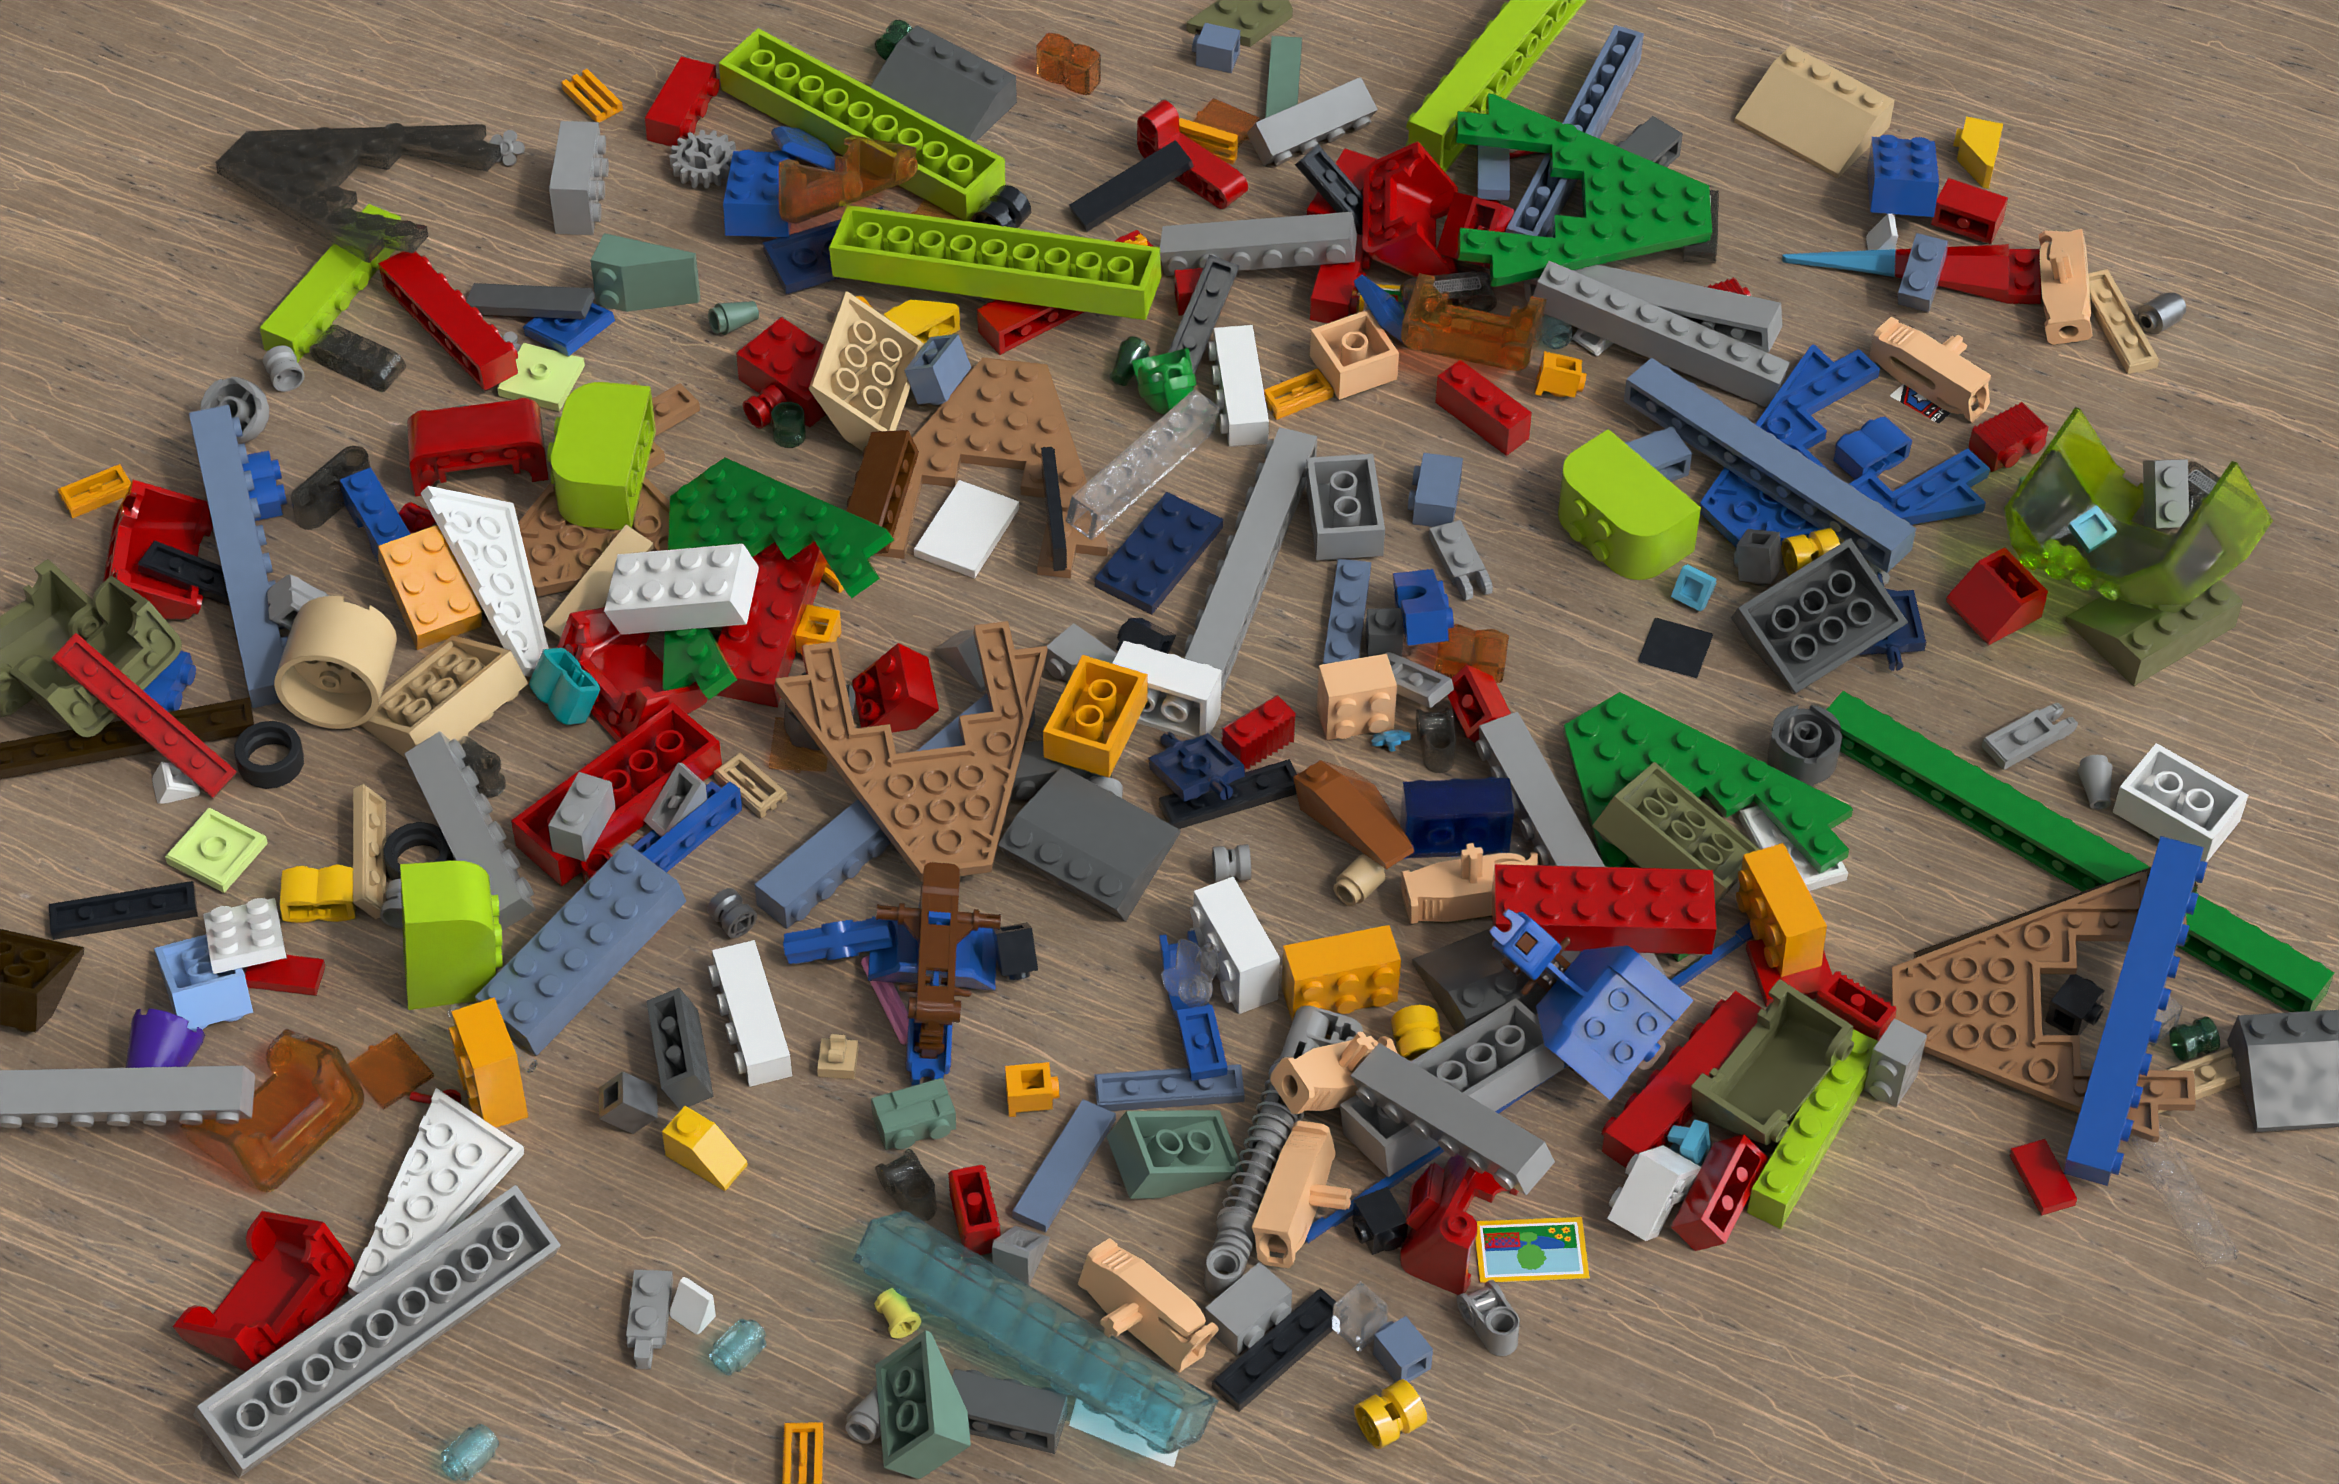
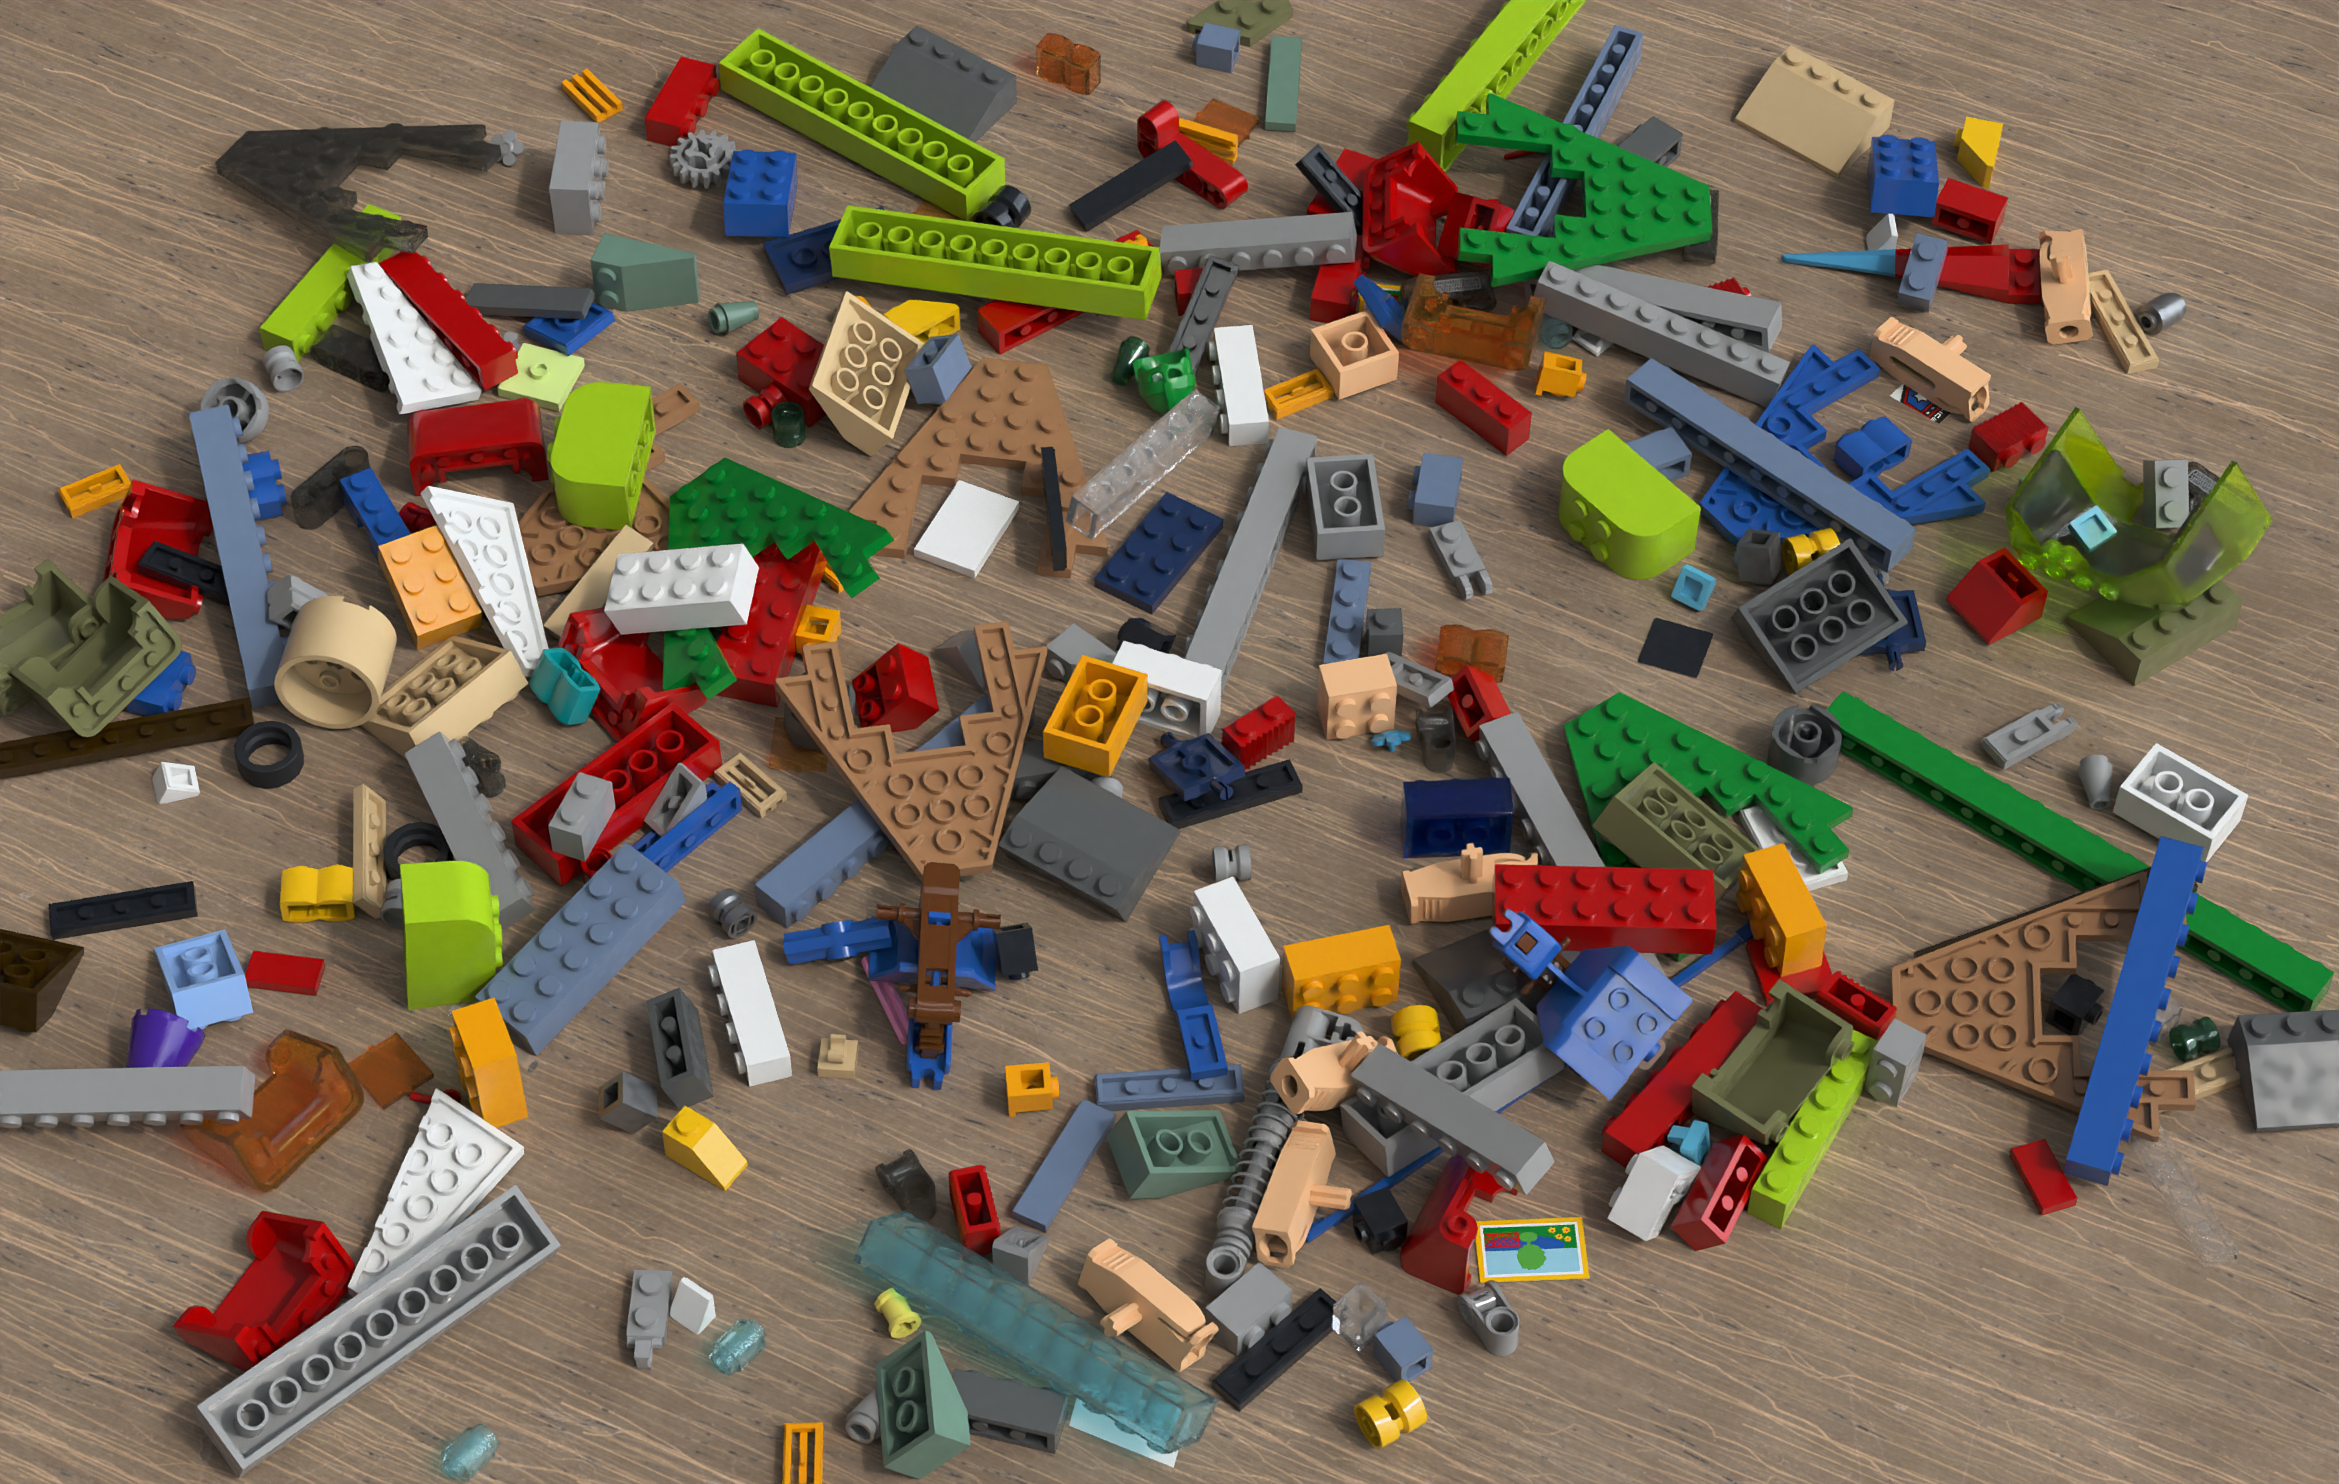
red tile [51,633,237,799] -> none
yellowish green plate [165,808,268,893] -> none
white plate [203,898,286,974] -> none
blue tile [771,126,840,172] -> none
clear orange windscreen [779,135,918,224] -> none
reddish brown brick [846,430,919,554] -> none
sand green brick [871,1078,956,1150] -> none
clear green wheel [875,20,913,61] -> none
clear plate [1161,939,1219,1007] -> none
light grey brick [1247,77,1378,166] -> none
dark orange wedge [1293,760,1414,869] -> none
tan brick [1333,854,1385,906] -> none
blue arch [1393,569,1454,646] -> none
red tile [1406,1162,1445,1231] -> none
sand blue tile [1477,145,1510,201] -> none
none -> white wing [347,262,482,415]

